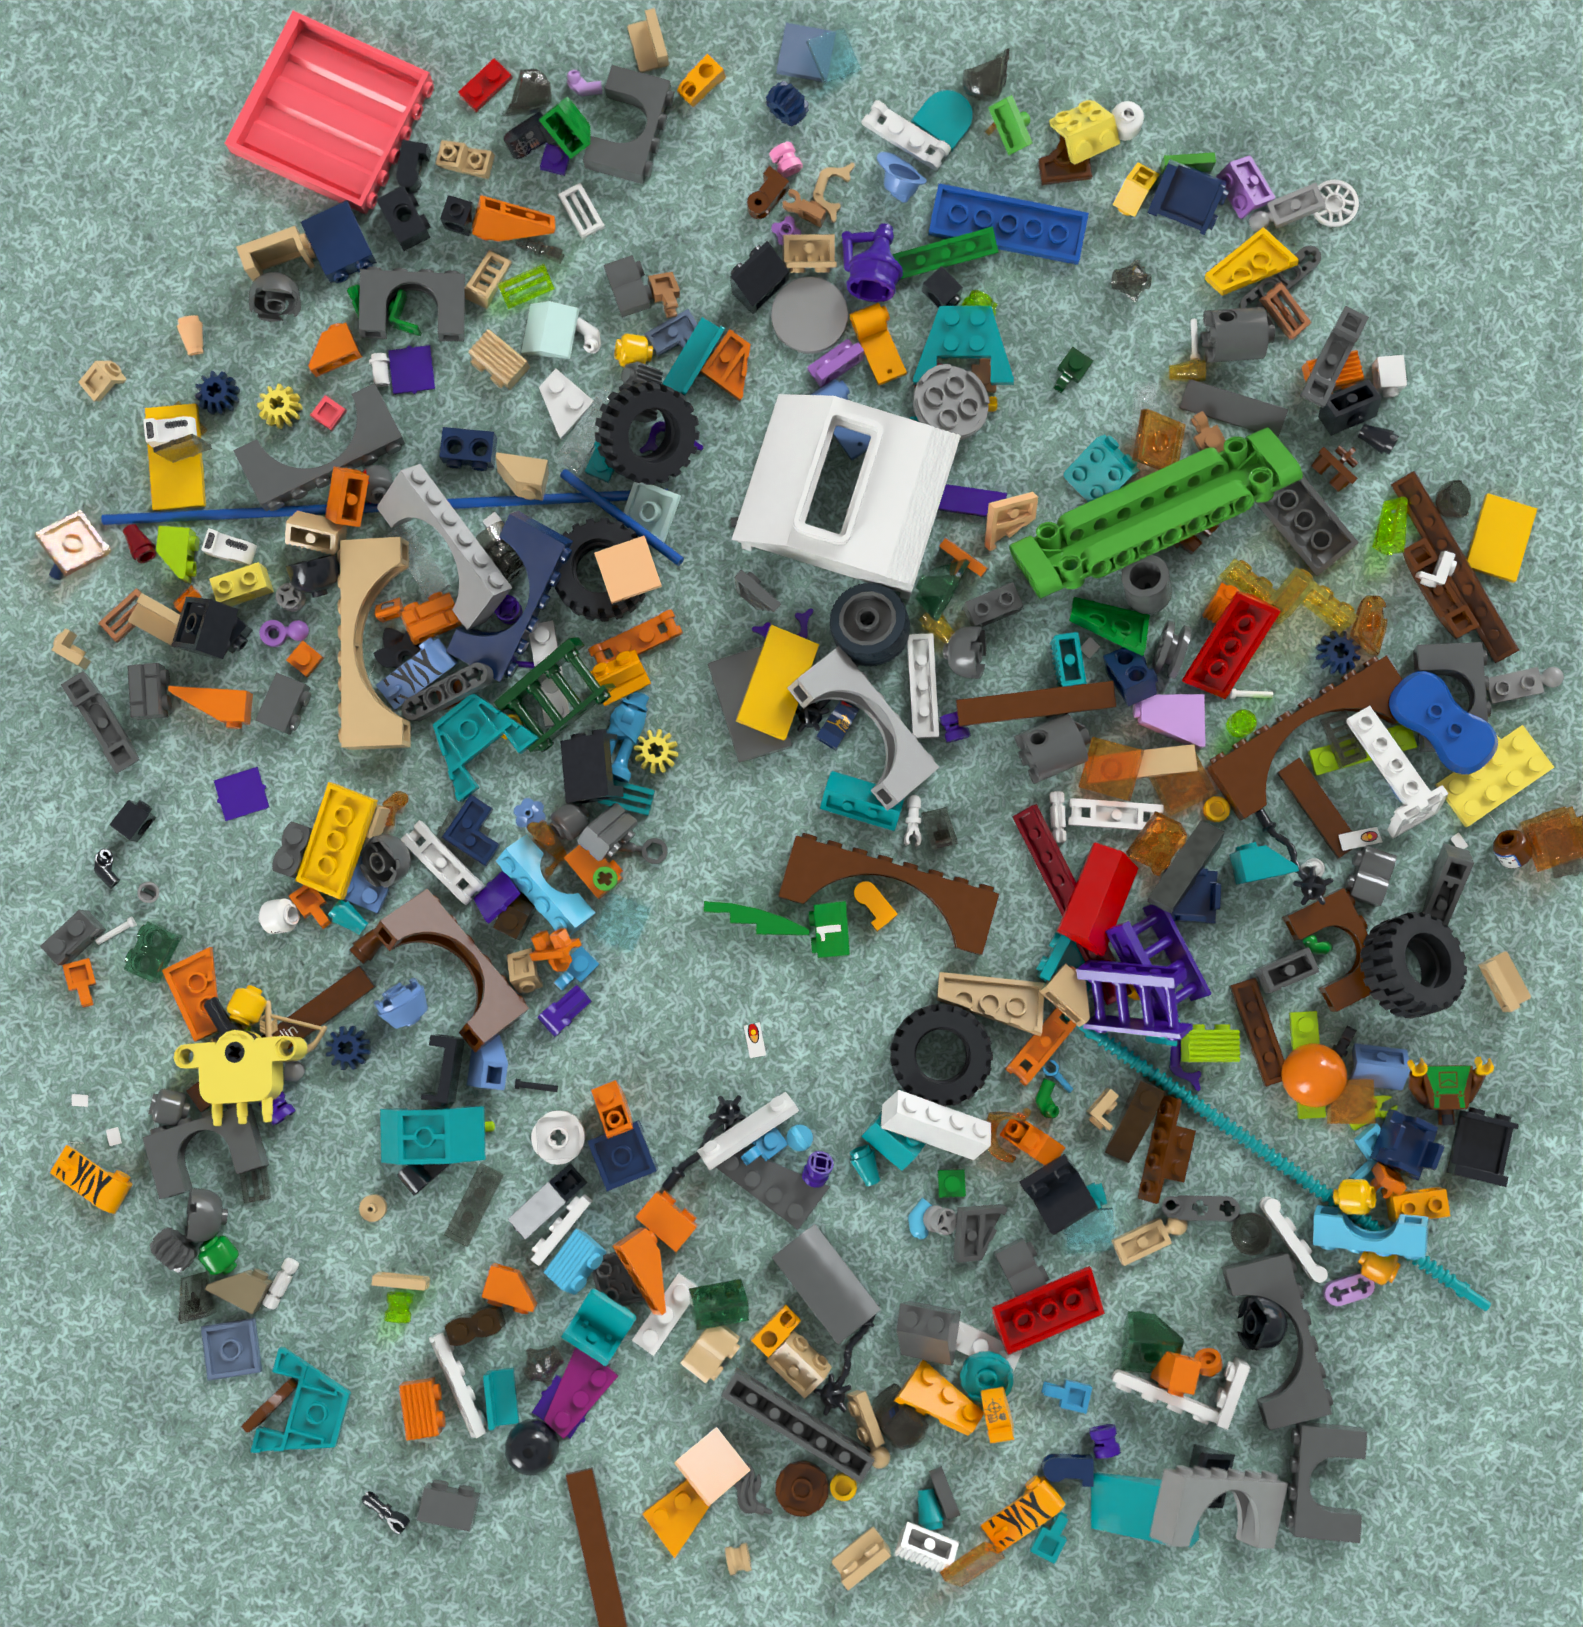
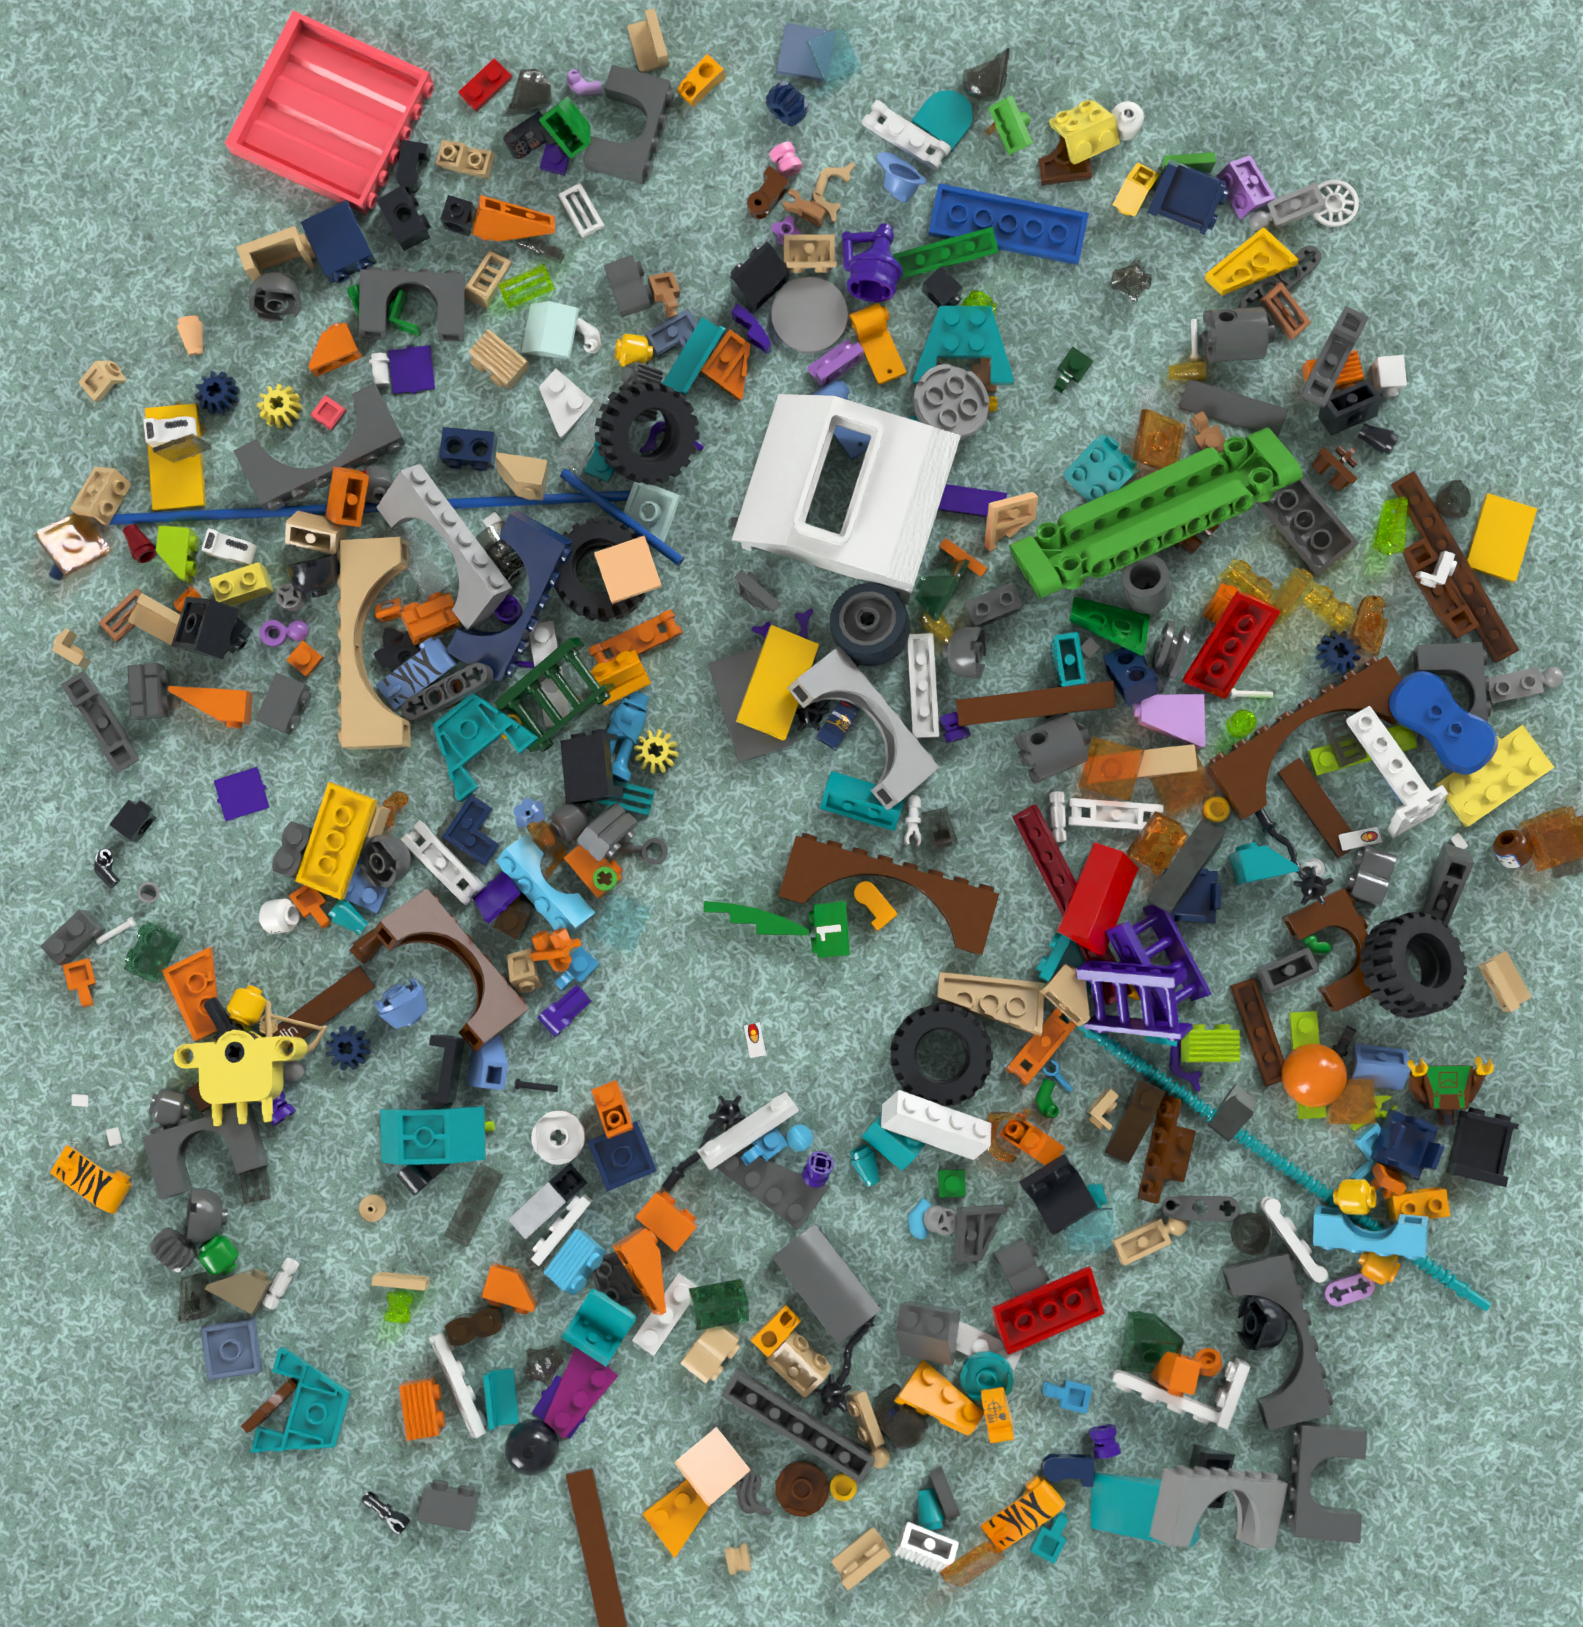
none -> tan bracket [70,466,131,525]
none -> dark purple slope [731,303,772,355]
none -> pearl dark grey slope [1207,1084,1258,1142]

